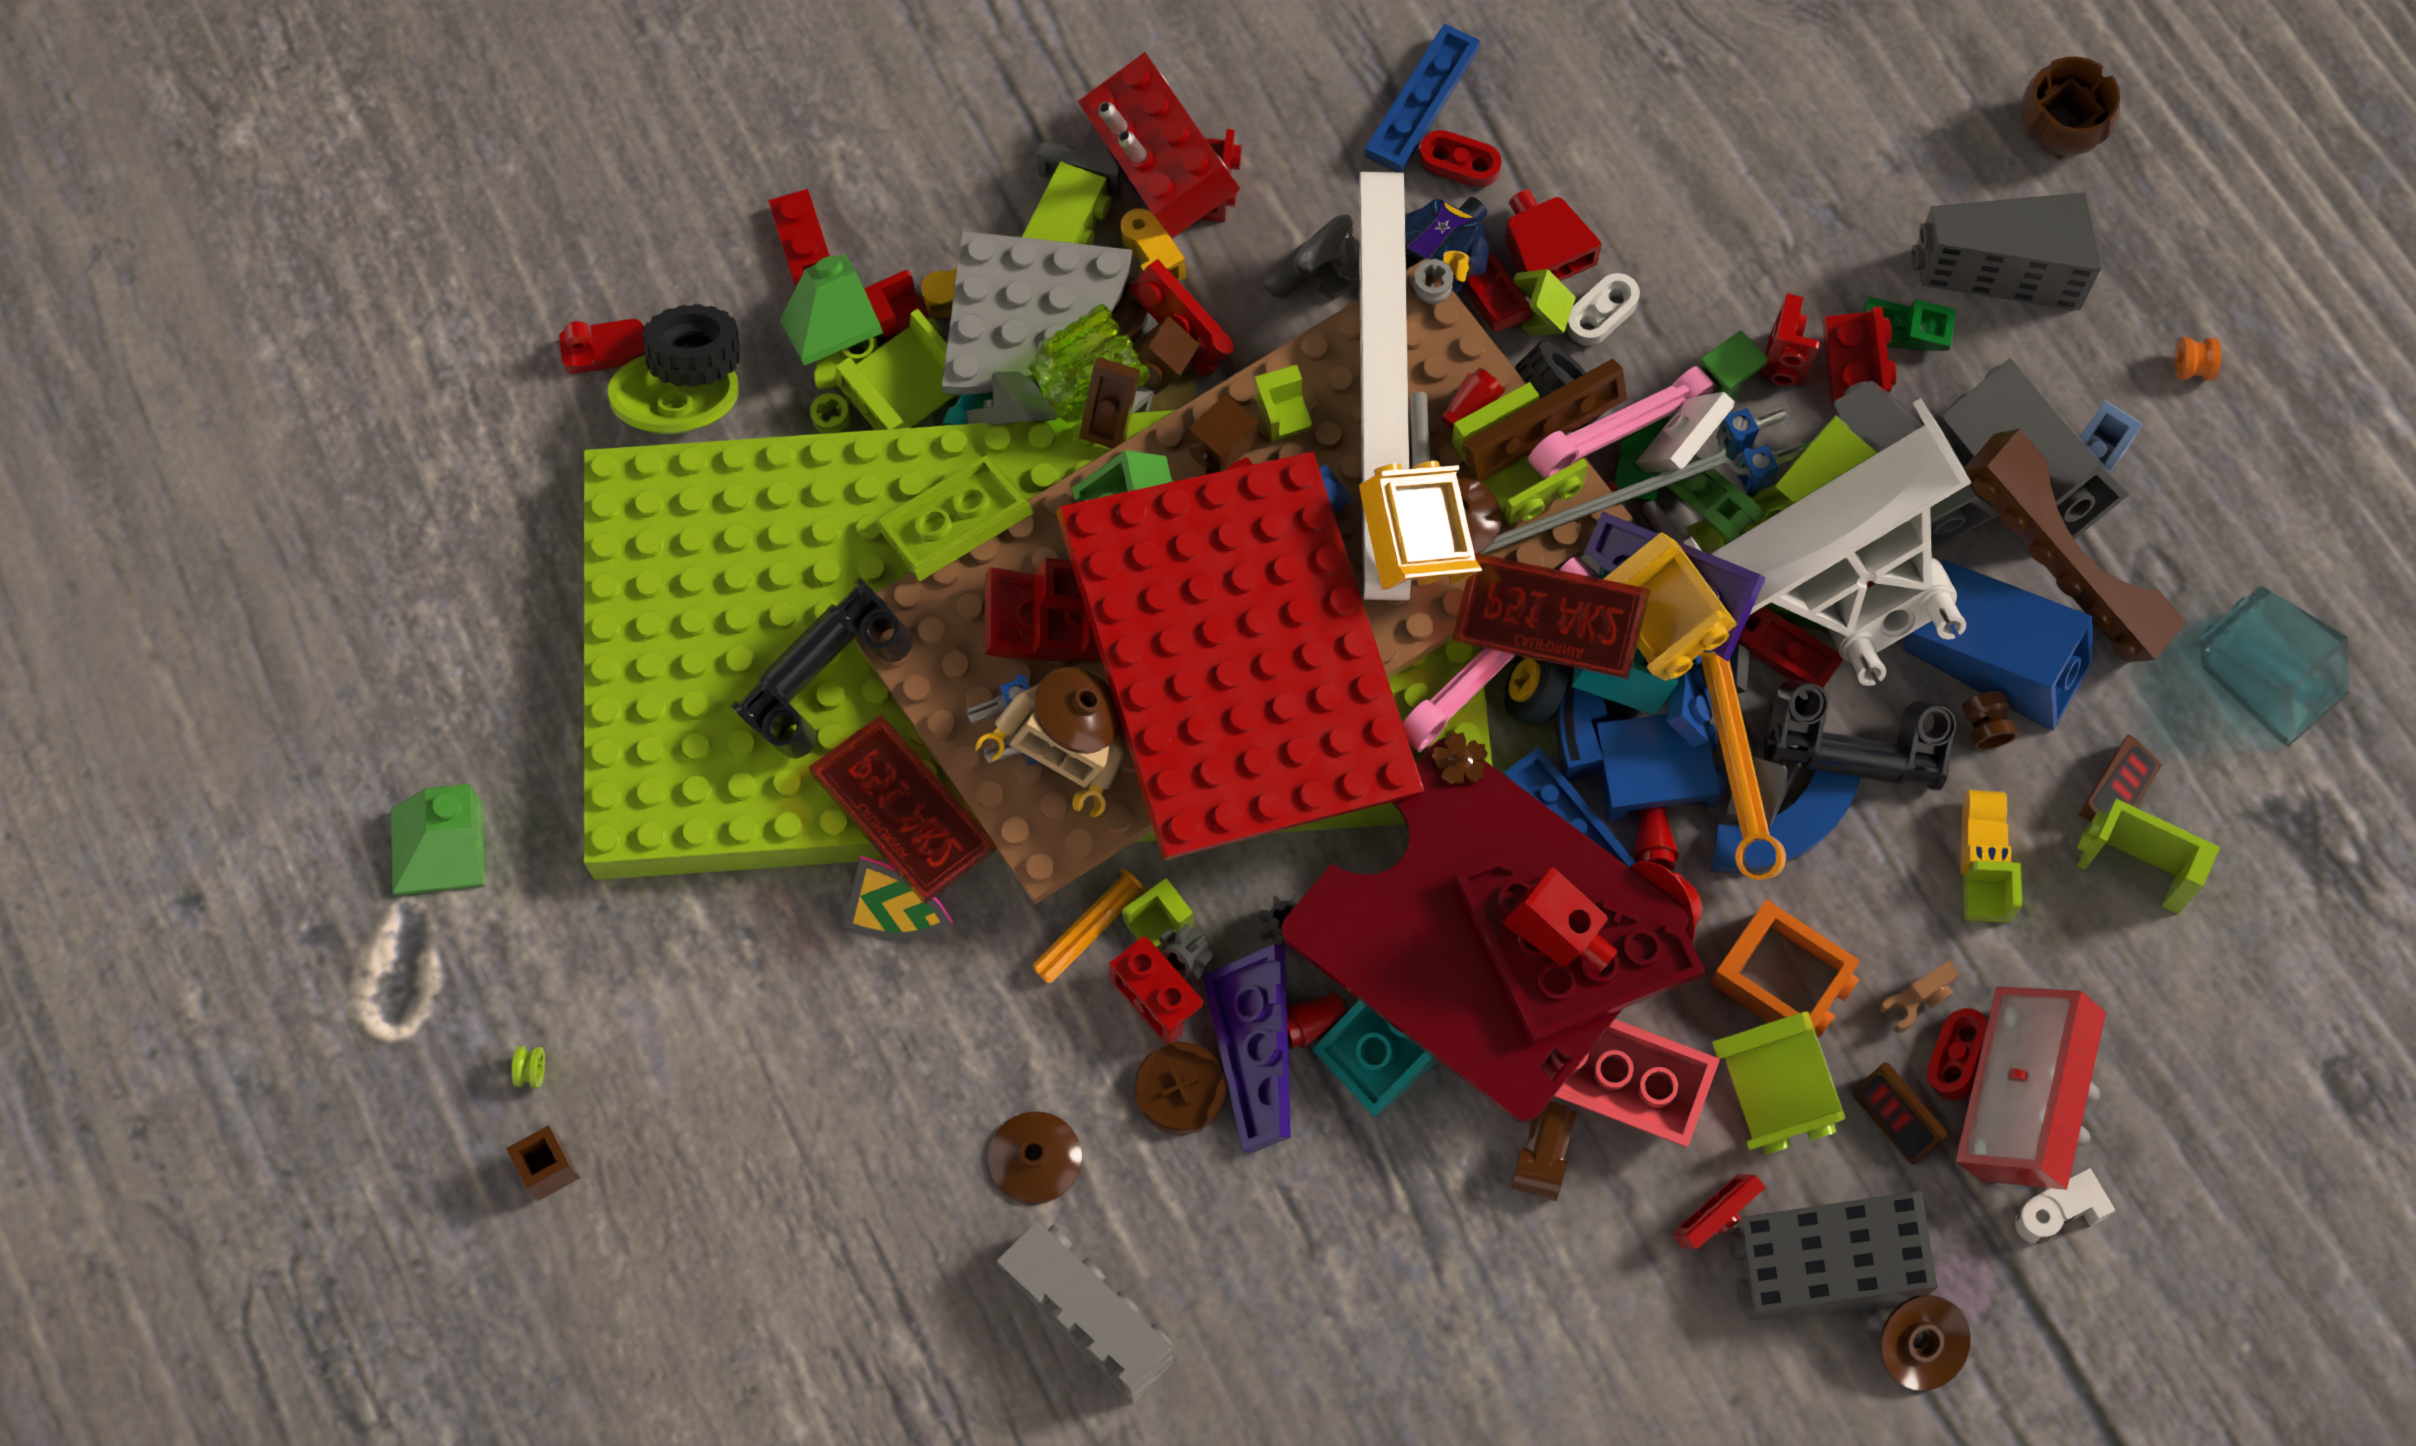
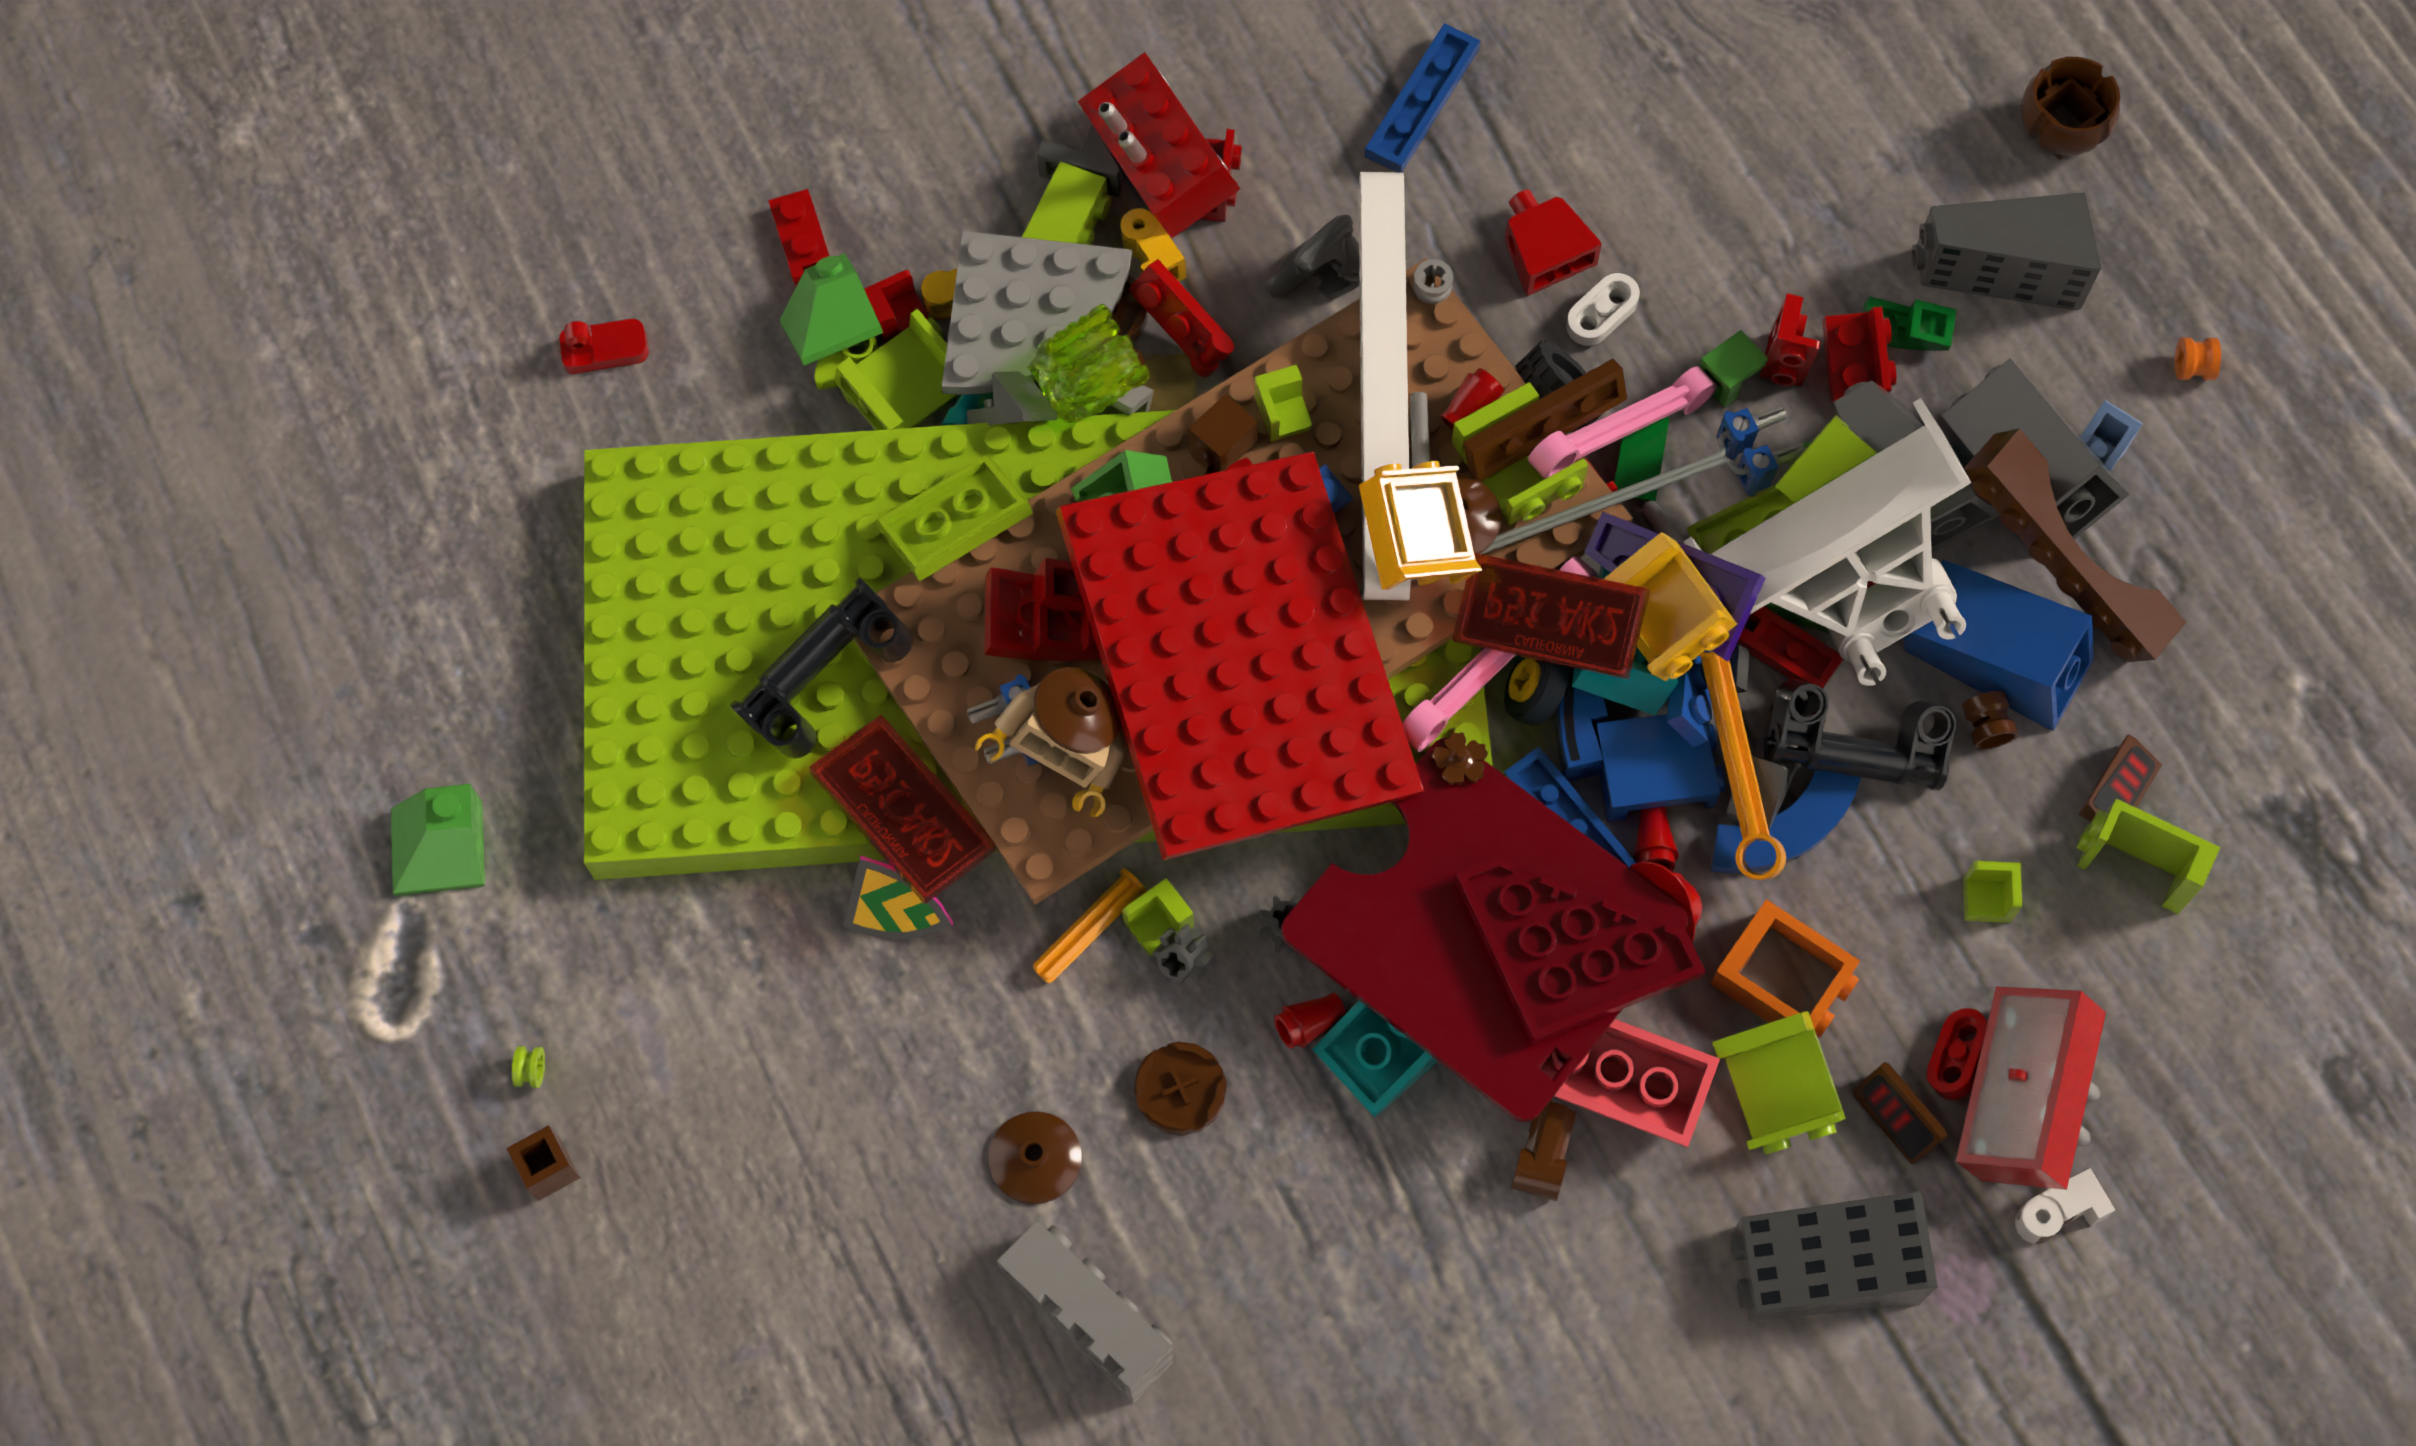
lime dish [608,355,739,434] -> none
black tyre [643,304,741,387] -> none
lime bush [810,393,851,434] -> none
reddish brown plate [1079,357,1141,449] -> none
red bracket [1109,936,1203,1046] -> none
reddish brown brick [1125,316,1200,395] -> none
dark purple wing [1202,944,1291,1152] -> none
torso [1405,197,1489,295] -> none
red plate [1420,130,1502,188] -> none
red plate [1462,253,1533,333] -> none
red torso [1502,866,1618,972] -> none
lime panel [1513,269,1576,337] -> none
white plate [1636,392,1735,473] -> none
bright green plate [1664,454,1766,543] -> none
red plate [1672,1174,1766,1249] -> none
medium nougat plate [1879,960,1960,1033] -> none
reddish brown dish [1880,1295,1971,1391] -> none
yellow leg [1961,789,2011,875] -> none
clear light blue slope [2199,585,2349,747] -> none

